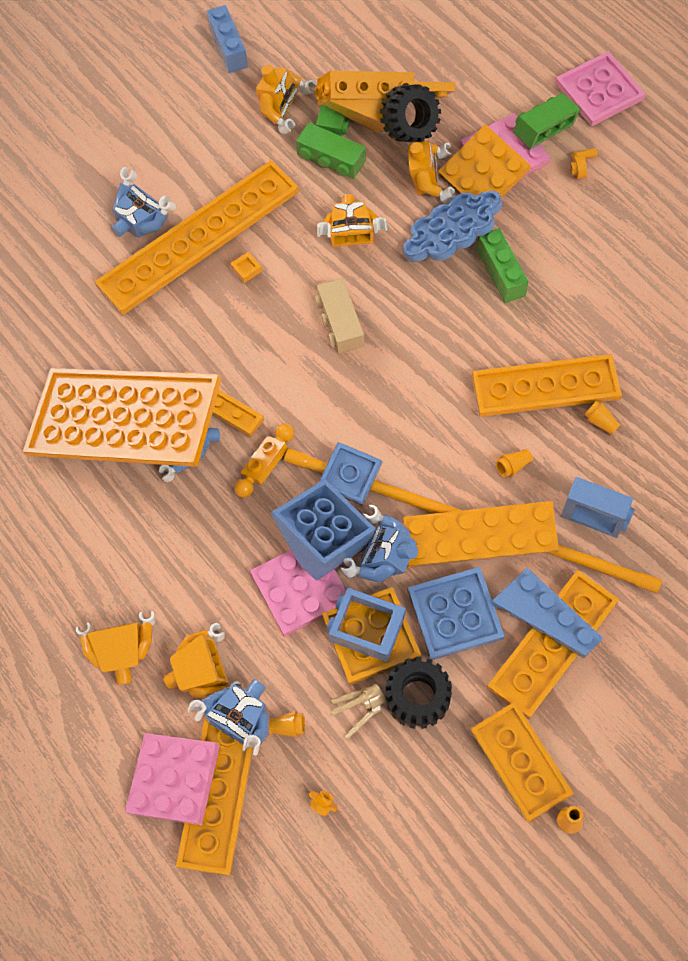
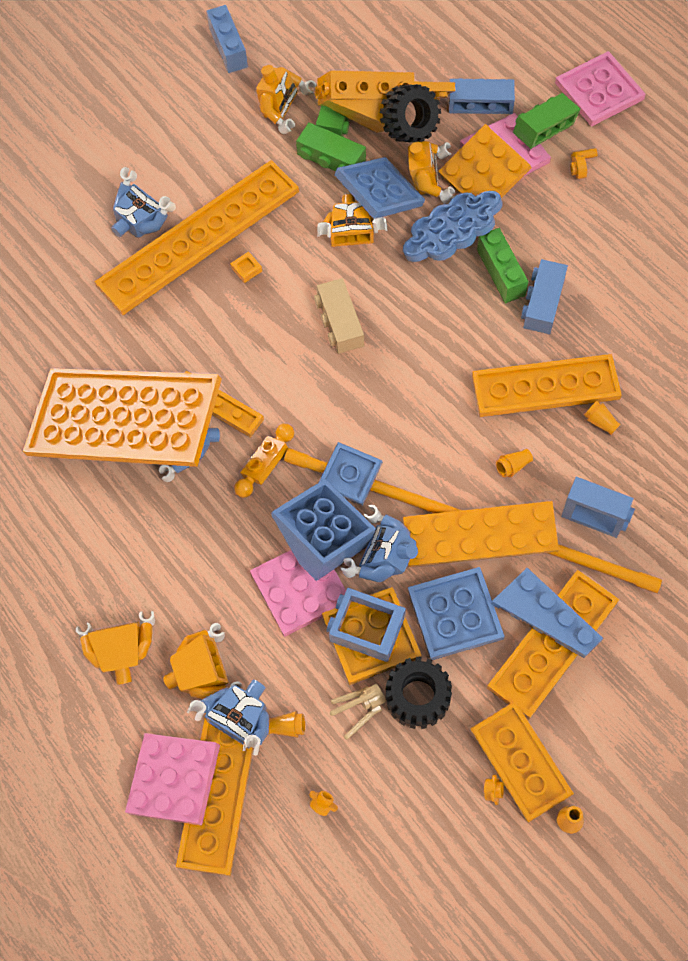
none -> medium blue plate [335,157,425,219]
none -> medium blue brick [449,78,515,114]
none -> light orange plate [484,775,504,805]
none -> medium blue brick [521,259,568,334]

